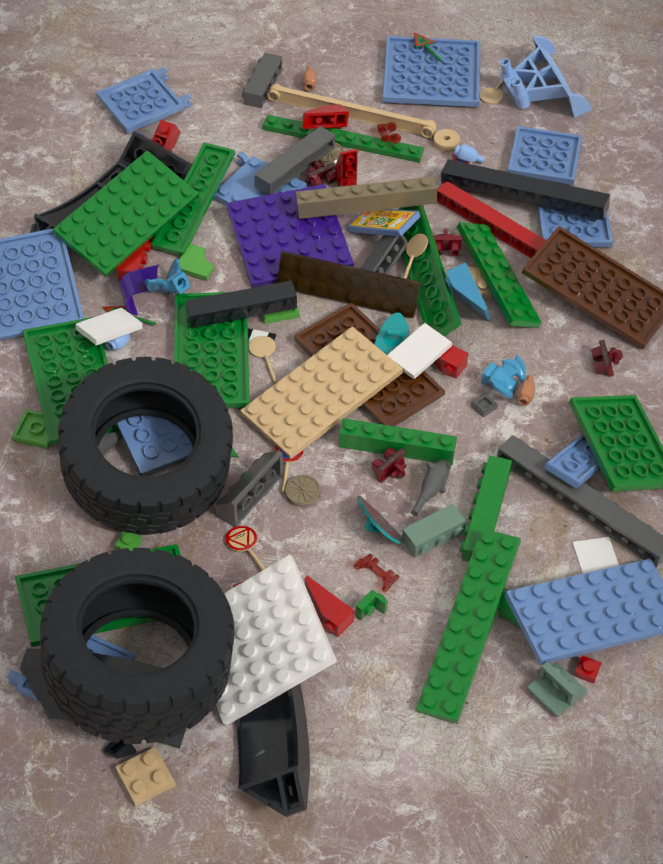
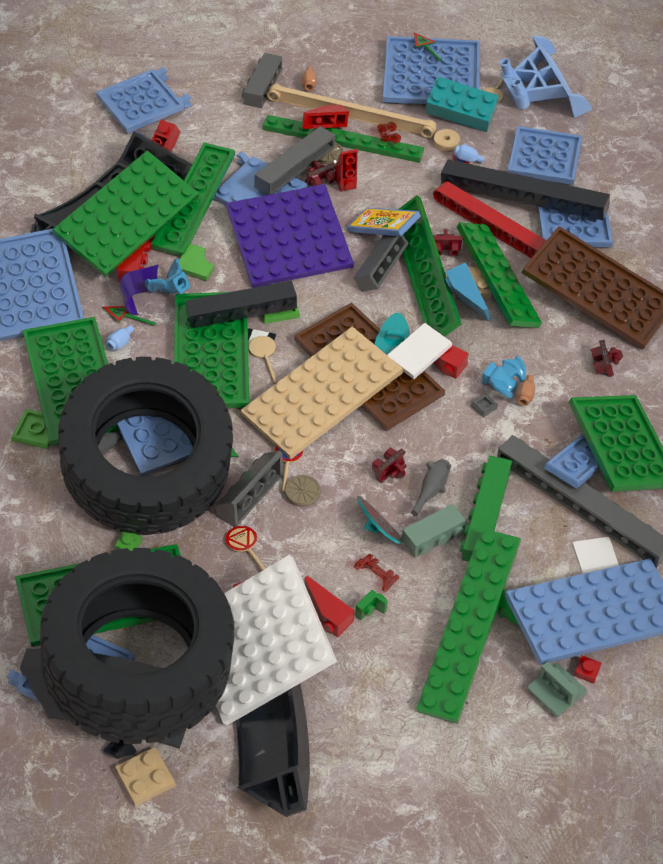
white tile [76,307,142,345] -> none
dark brown plate [277,251,421,318] -> none
dark tan brick [296,176,437,219] -> none
green brick [339,418,457,465] -> none
tan piece [403,233,428,279] -> none
none -> teal brick [426,76,499,132]

